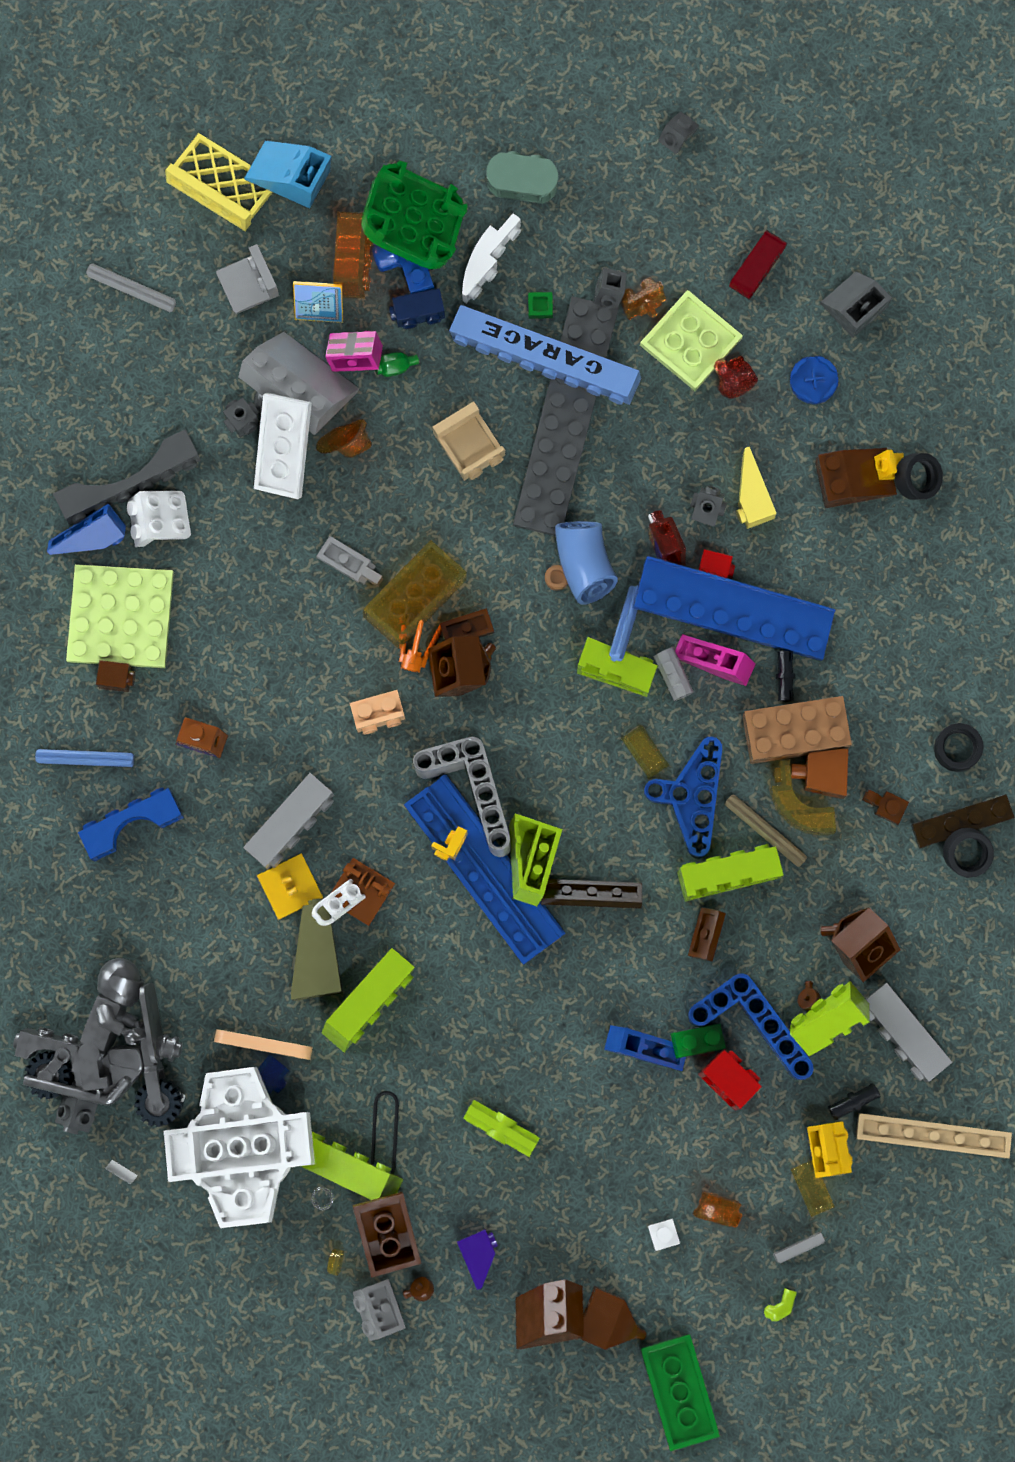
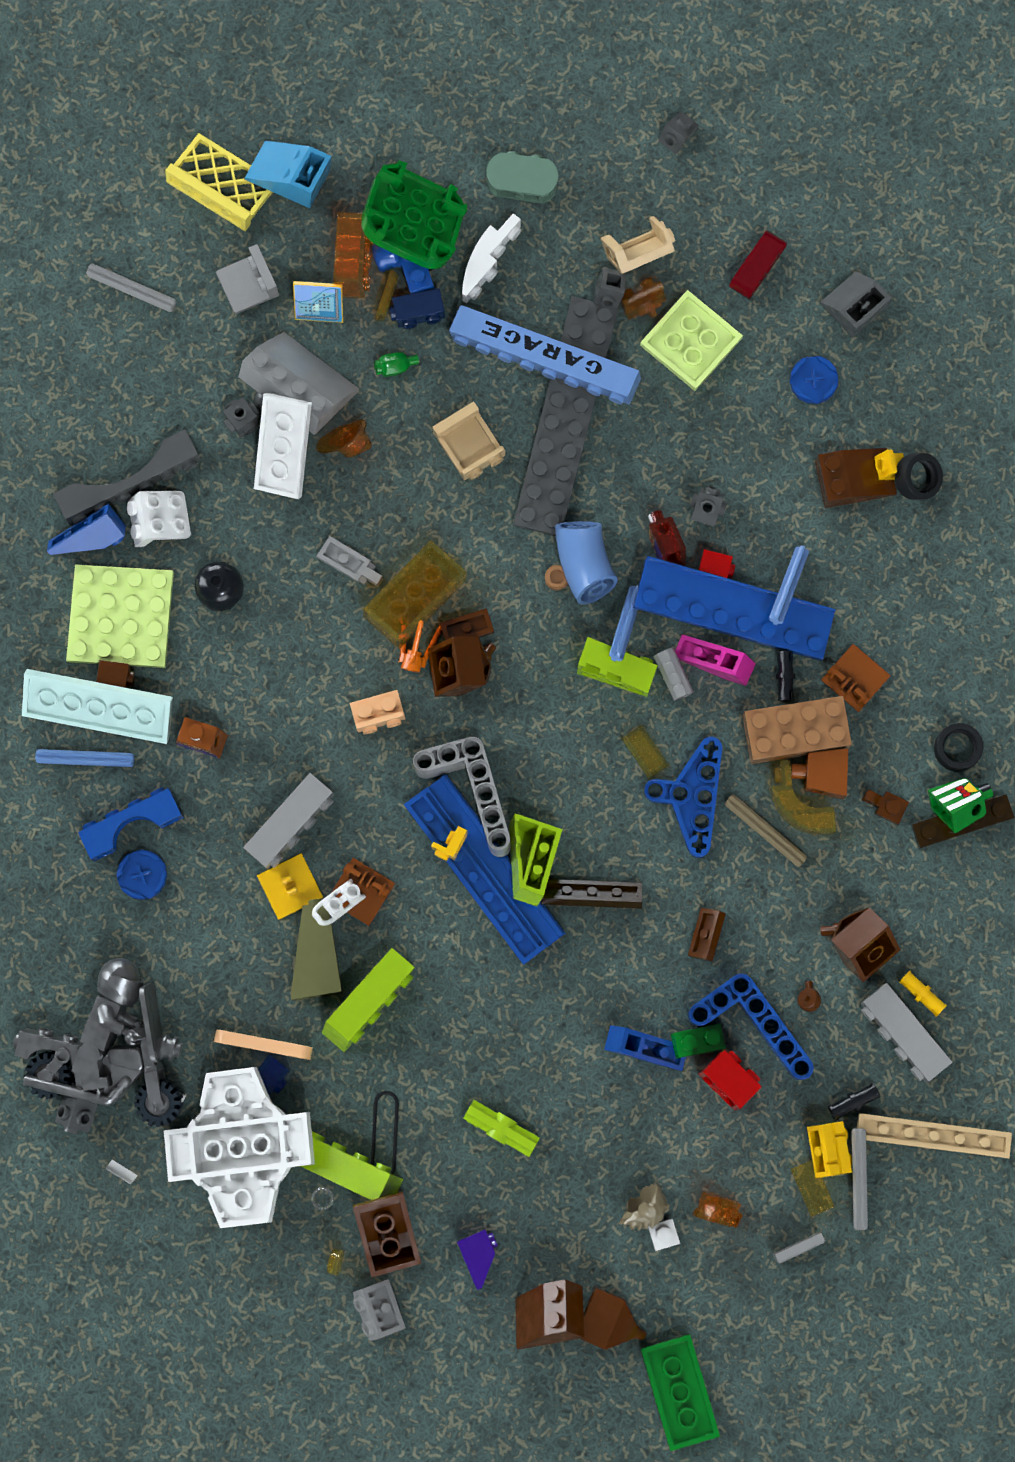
dark pink brick [325,331,383,372] -> none
reddish brown piece [403,1277,434,1302] -> none
green plate [528,292,553,319] -> none
lime wedge [677,844,784,902] -> none
clear red hair [714,356,759,398] -> none
light yellow slope [736,447,776,529] -> none
lime arm [764,1288,797,1321] -> none
lime wedge [790,981,870,1056] -> none
black tyre [943,828,994,878] -> none
none -> light aqua plate [22,669,173,744]
none -> blue tile [117,850,167,900]
none -> black cylinder [194,561,244,611]
none -> clear yellow tile [375,270,399,321]
none -> tan panel [601,216,675,274]
none -> dark tan hair [619,1184,670,1230]
none -> medium blue axle [769,545,809,625]
none -> dark orange hinge [821,644,891,712]
none -> light grey axle [852,1128,868,1230]
none -> yellow pin [899,971,947,1017]
none -> green torso [928,778,993,833]

